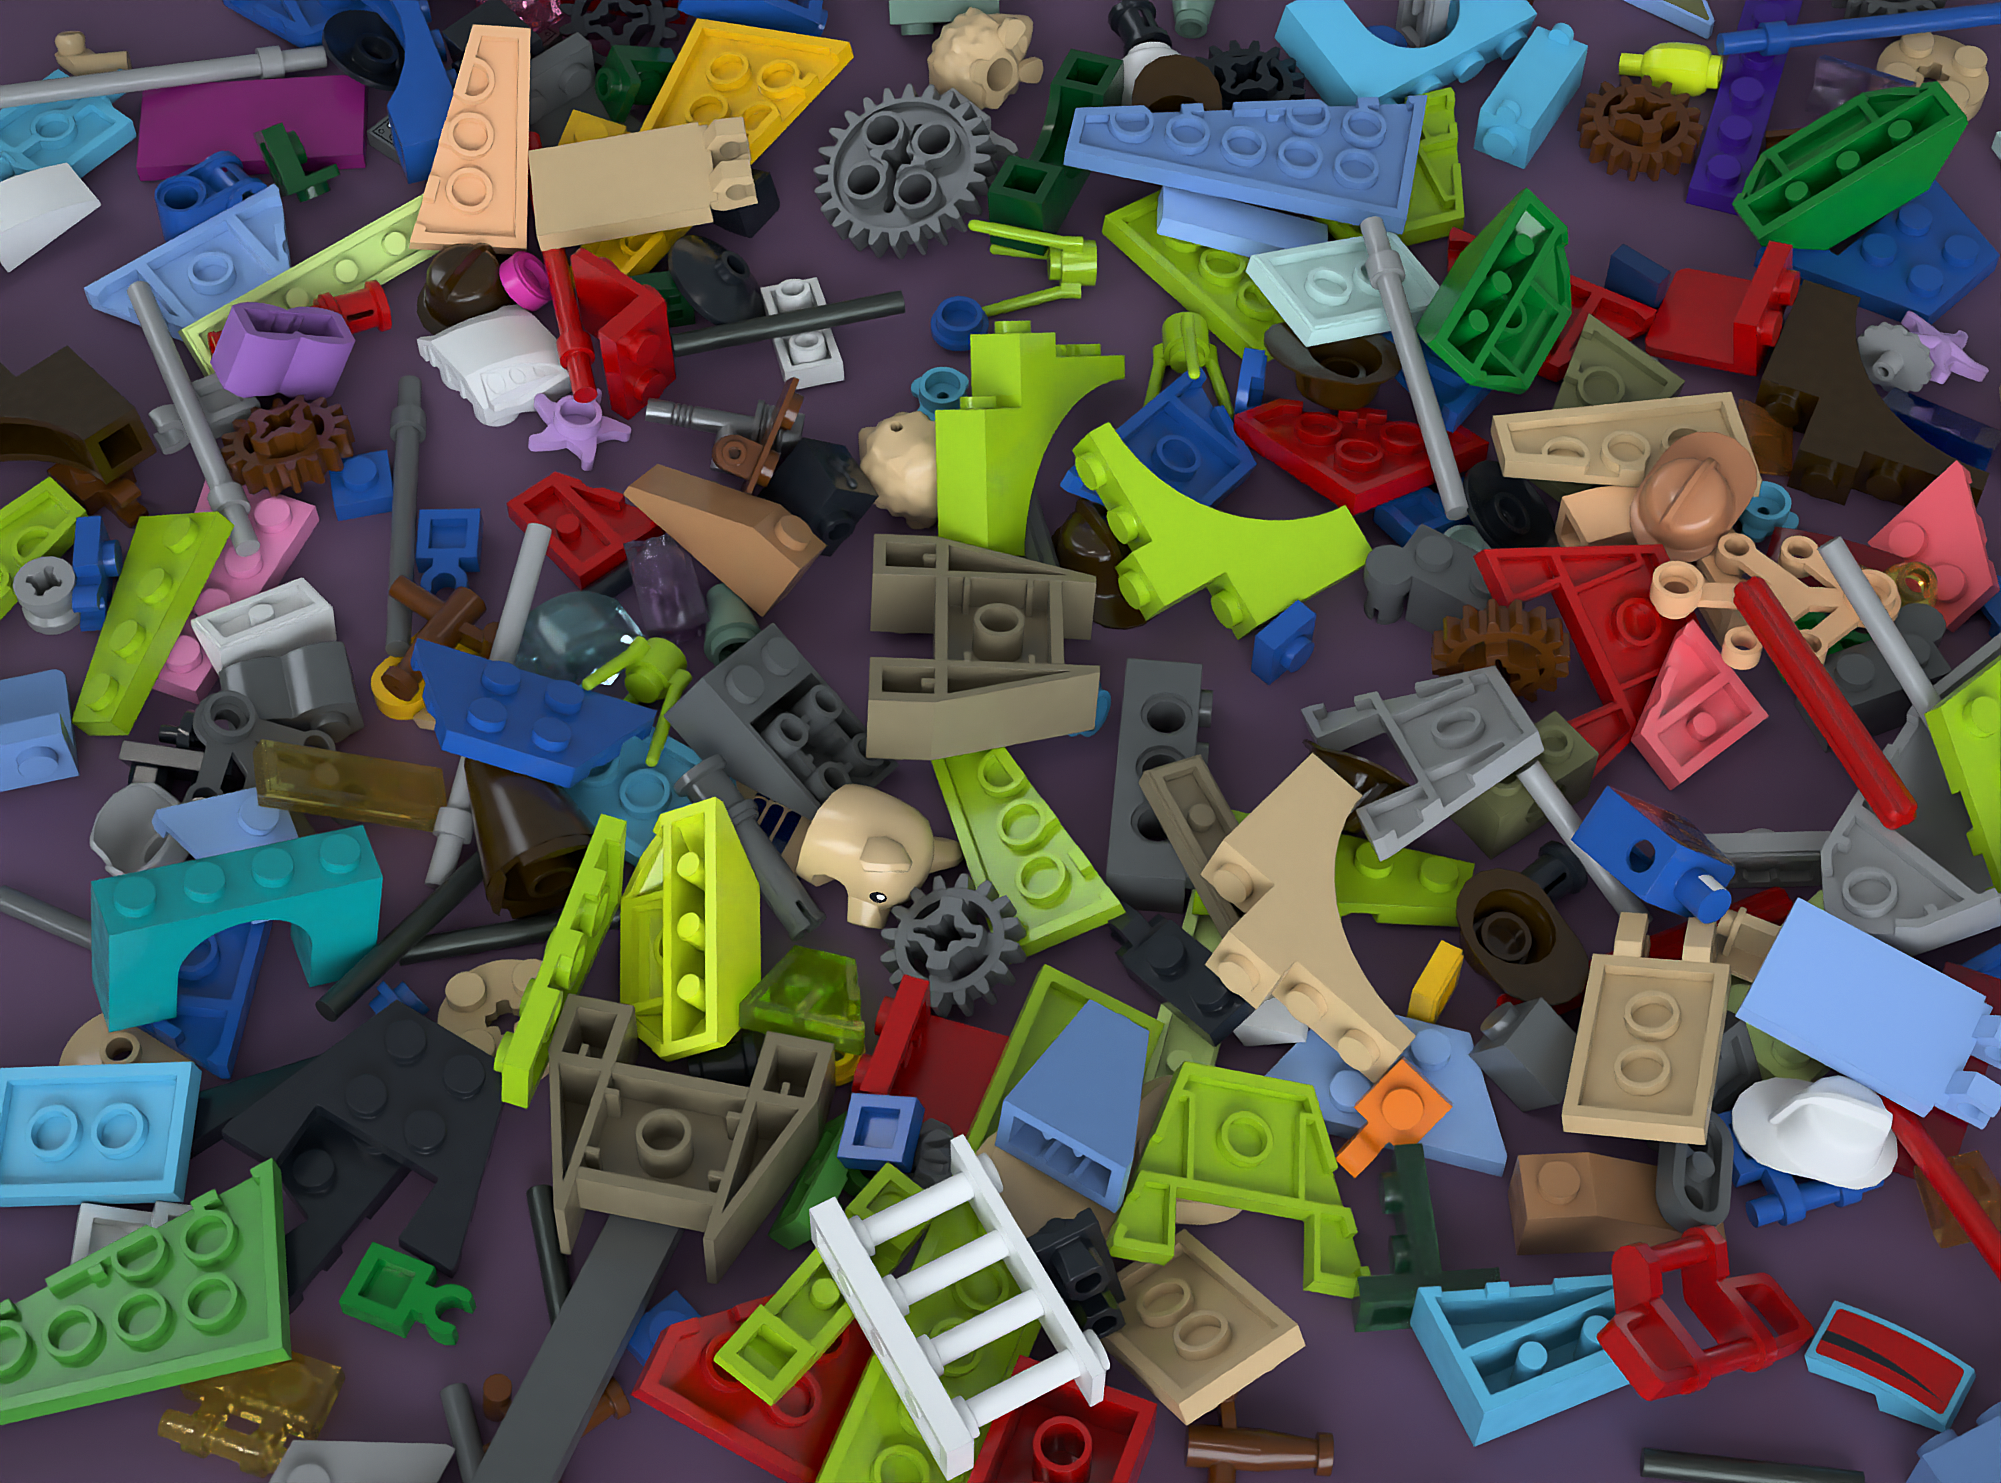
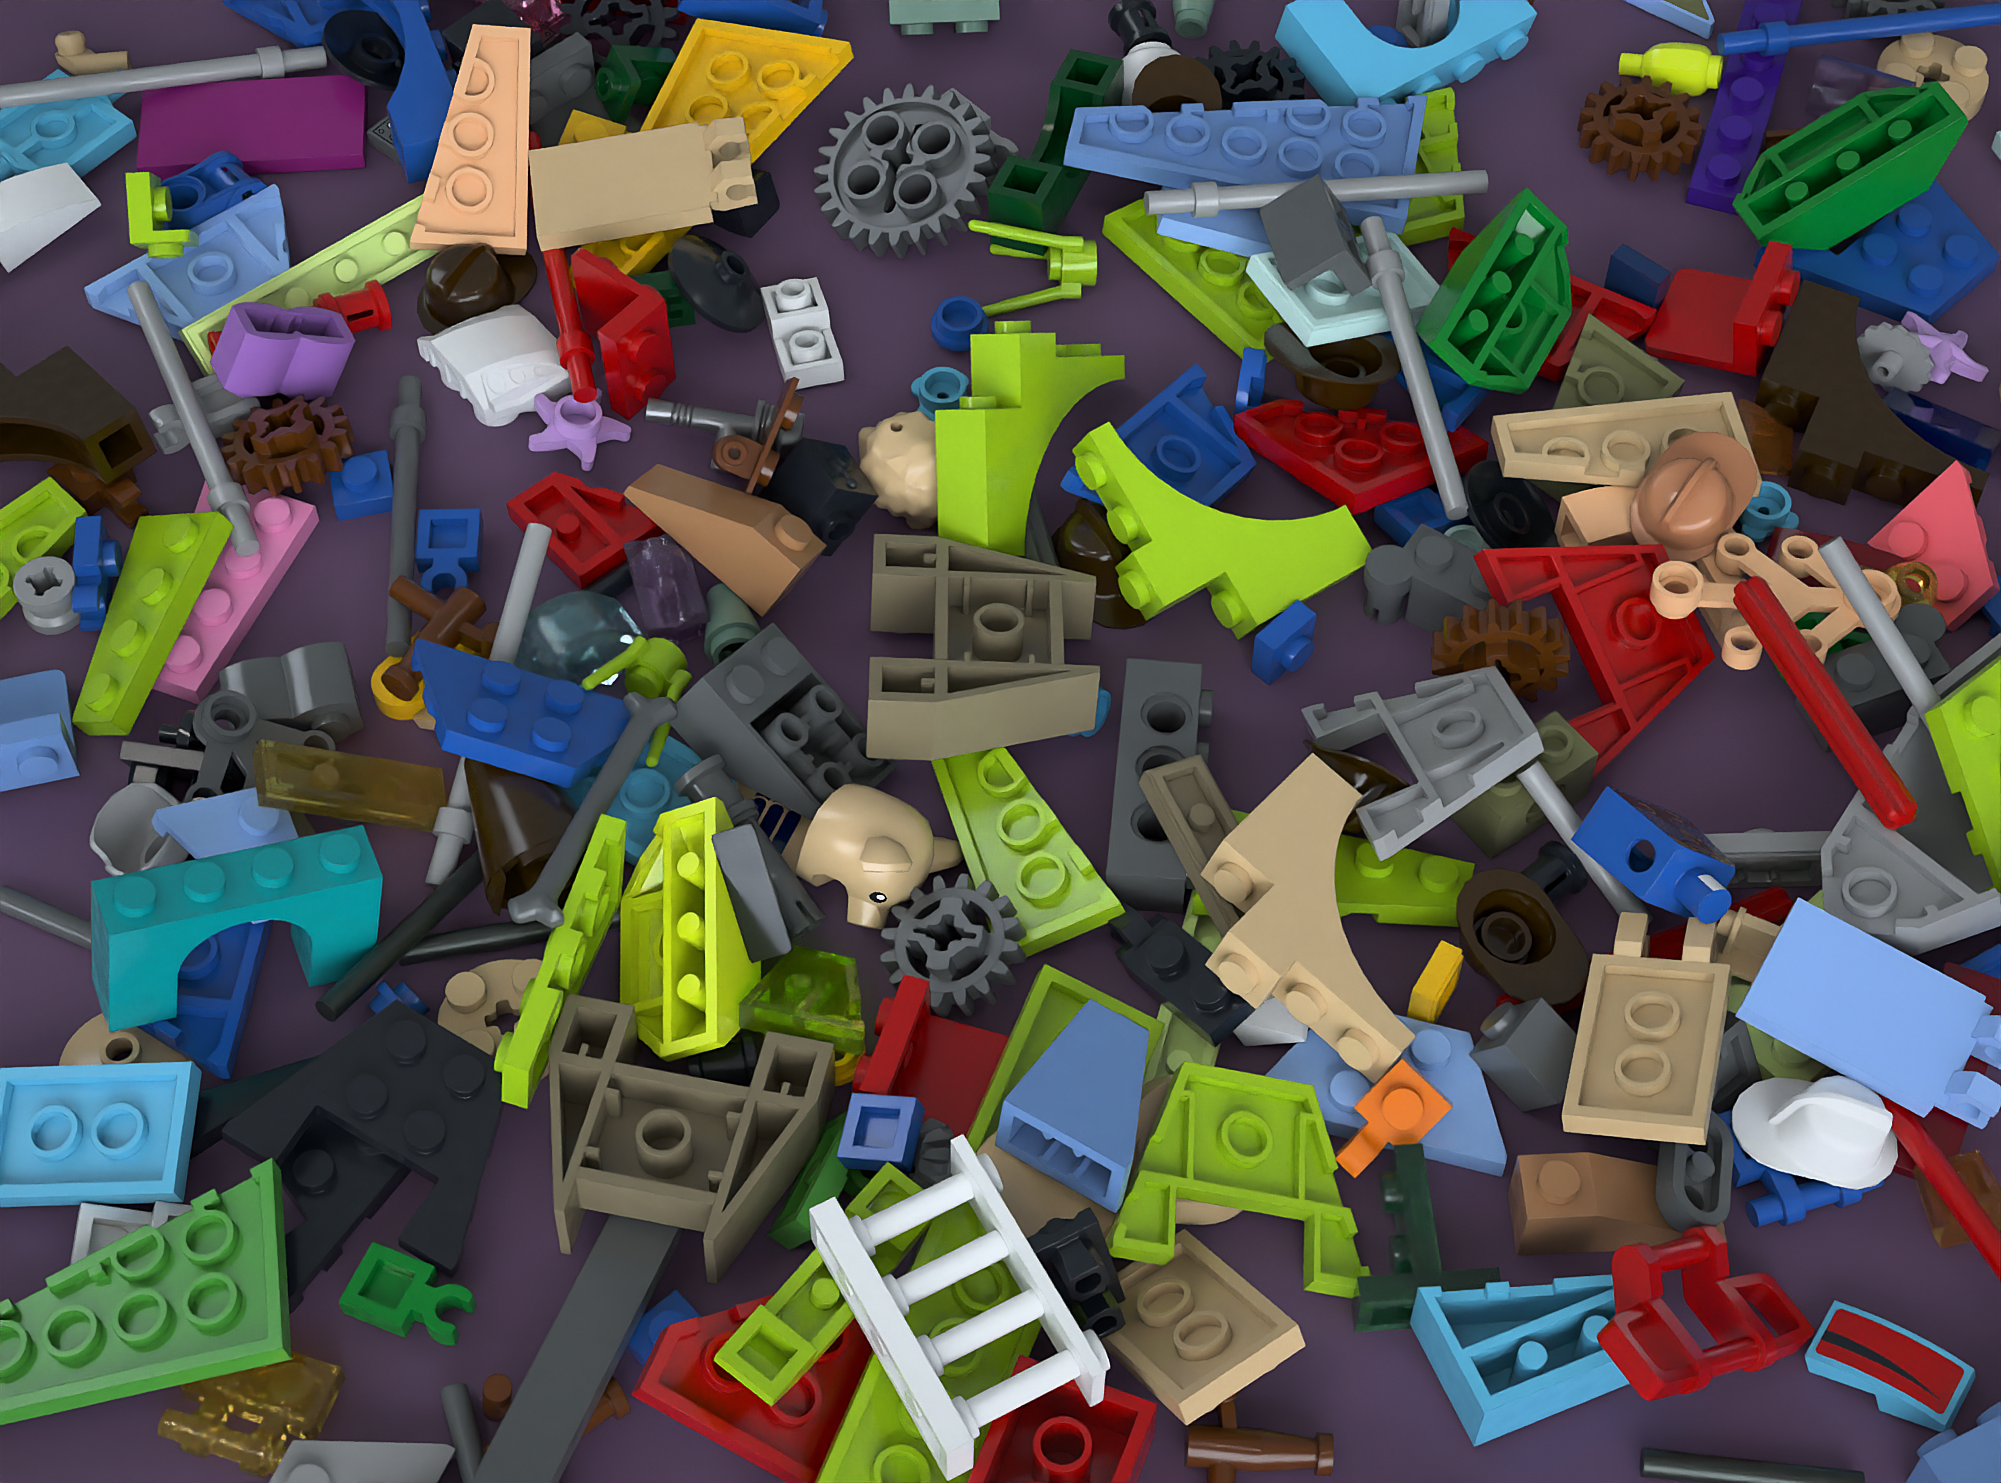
white slope [191,578,337,676] -> none
dark green bracket [253,122,341,203] -> none
dark pink tile [499,251,552,311] -> none
pearl dark grey bar [526,1184,572,1327] -> none
pearl dark grey bar [670,290,905,358] -> none
tan animal [927,7,1044,110] -> none
lime plant [1143,312,1234,421] -> none
medium azure brick [1474,23,1588,169] -> none
coral wing [1631,619,1769,791] -> none
none -> lime bracket [125,172,199,259]
none -> dark grey piece [508,692,678,928]
none -> slope [711,822,793,963]
none -> light grey bar [1144,170,1488,218]
none -> dark grey panel [1259,174,1373,297]

